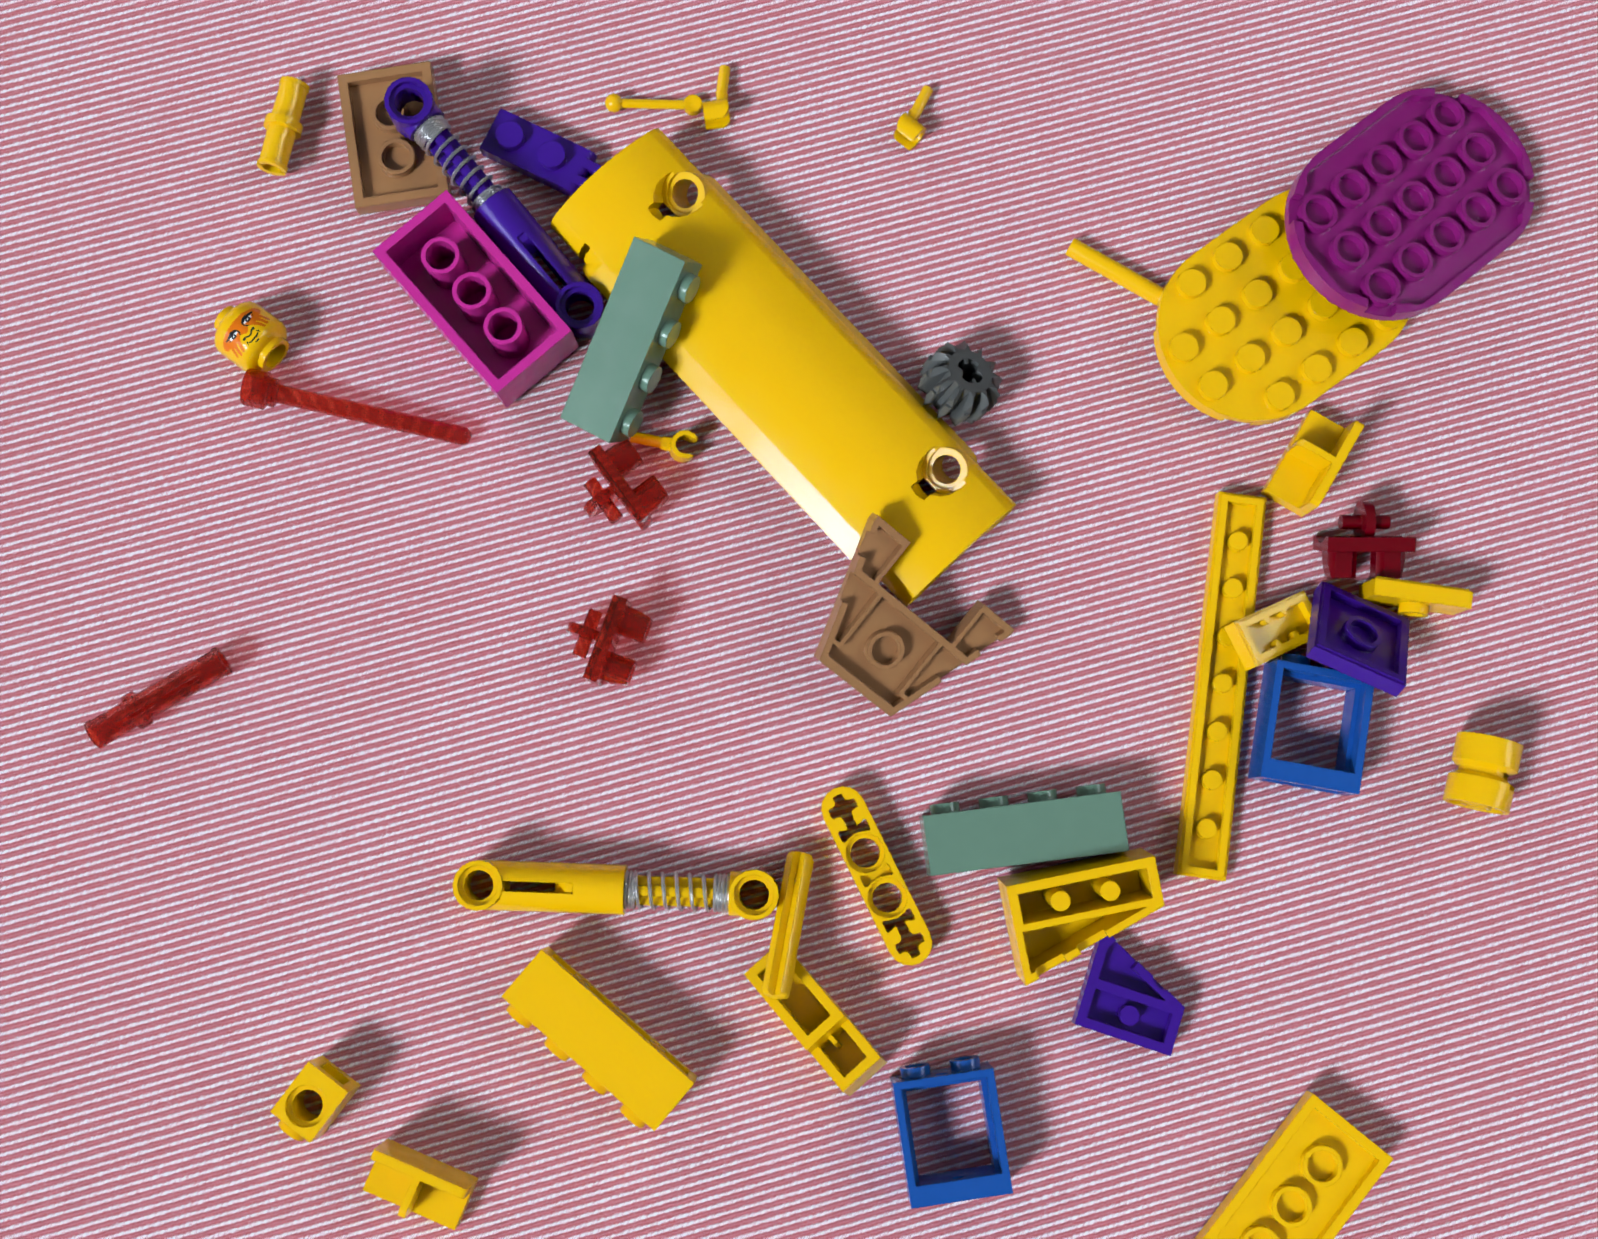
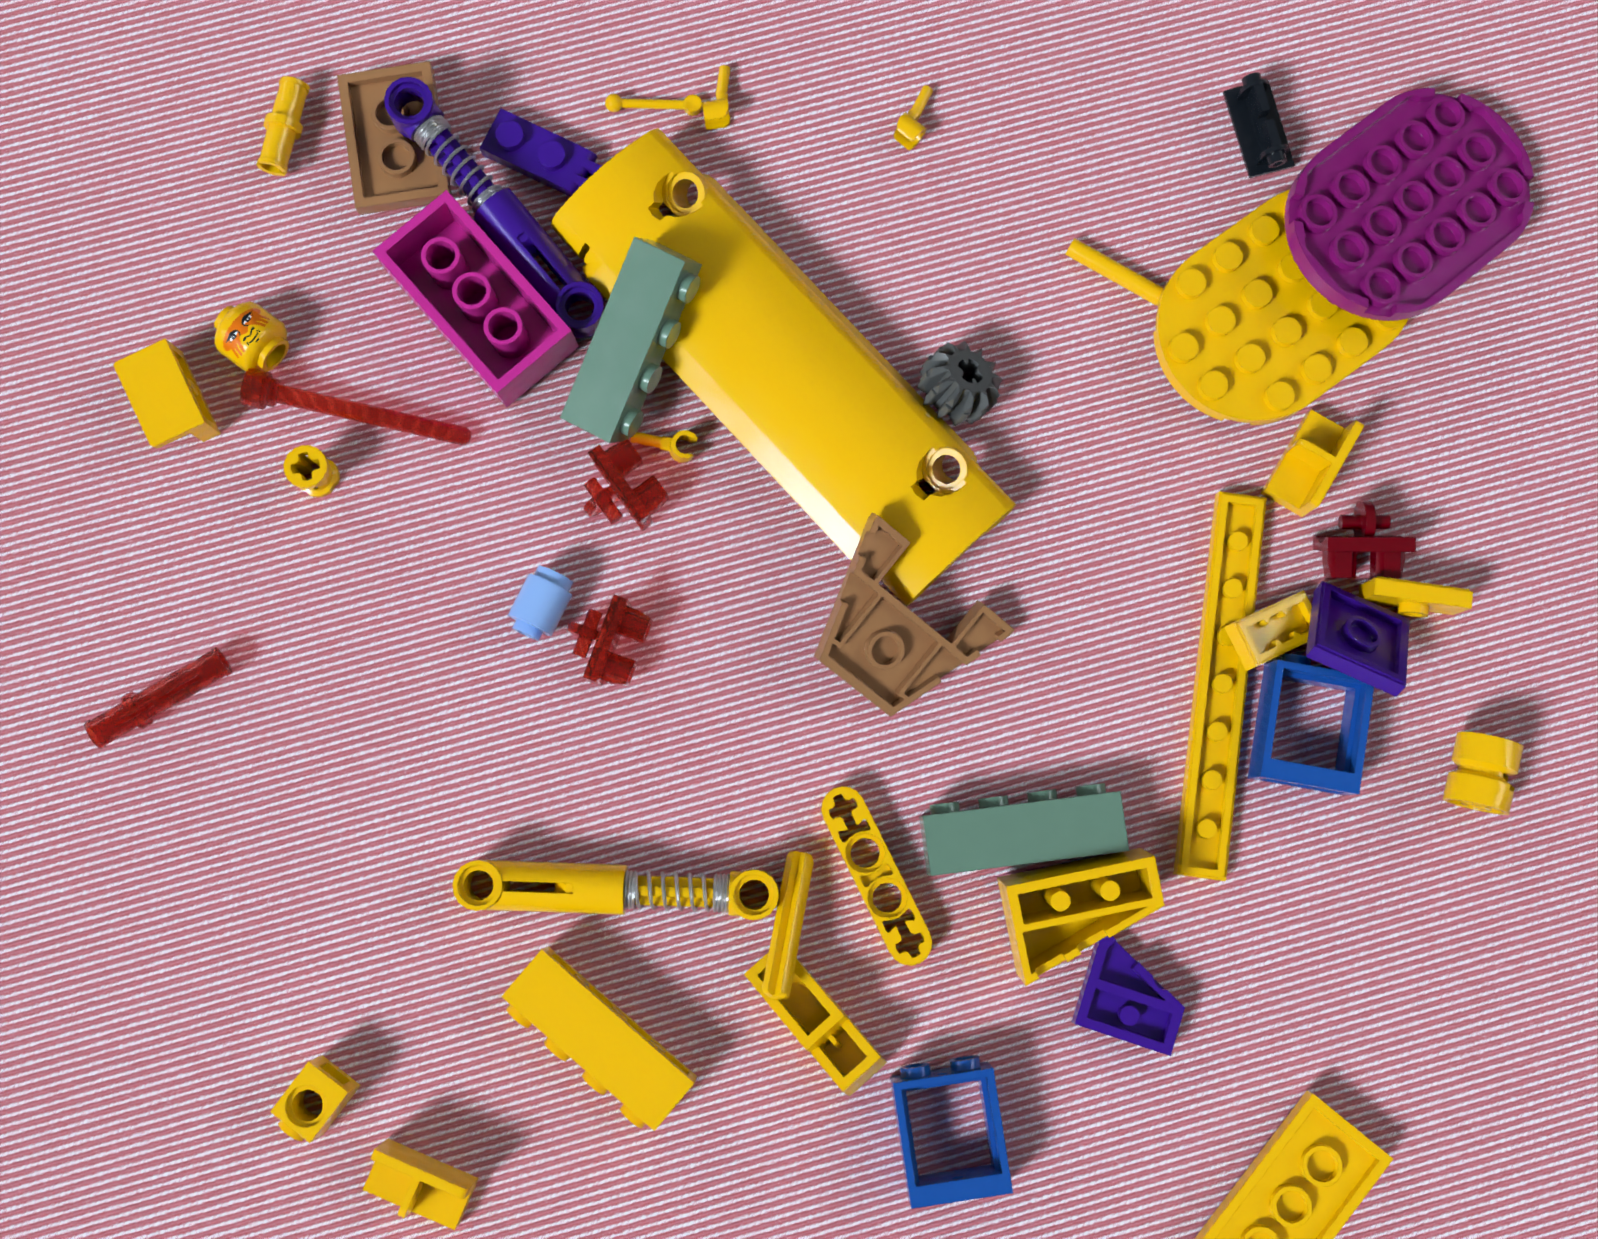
none -> yellow panel [114,338,221,449]
none -> yellow bush [284,445,340,497]
none -> light blue brick [508,565,573,641]
none -> black hinge [1223,72,1295,178]

